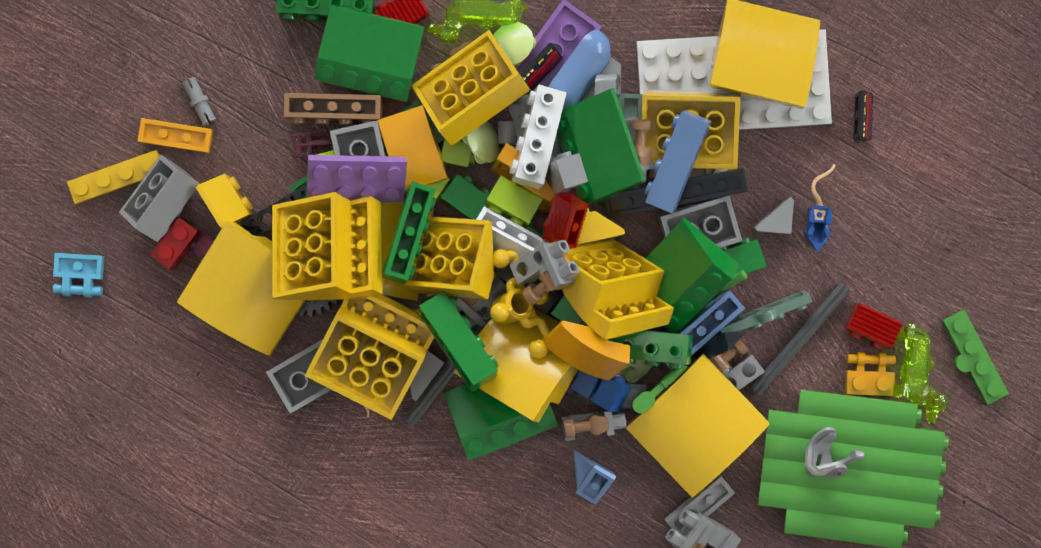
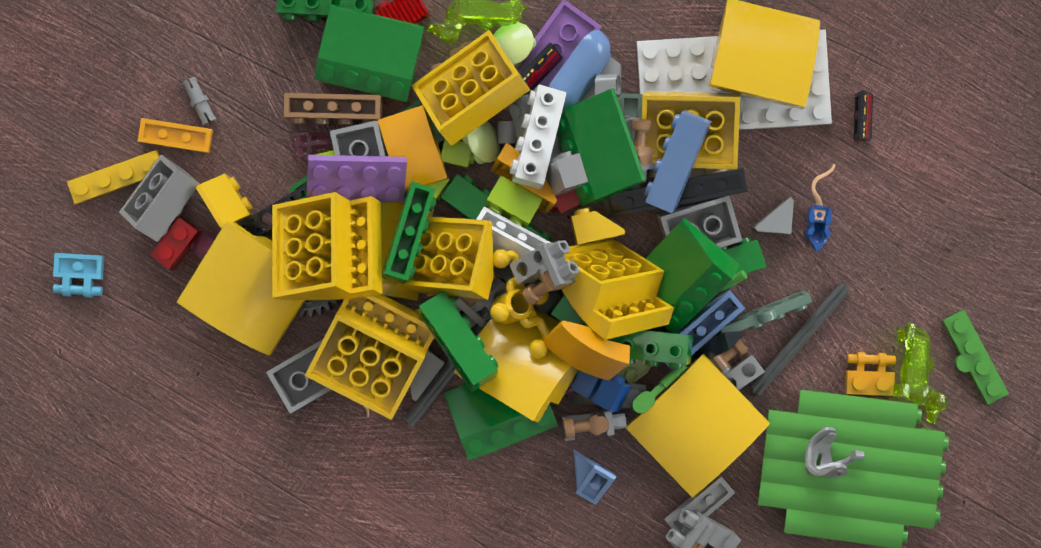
red brick [542,192,589,249] -> none
red brick [844,303,903,351] -> none

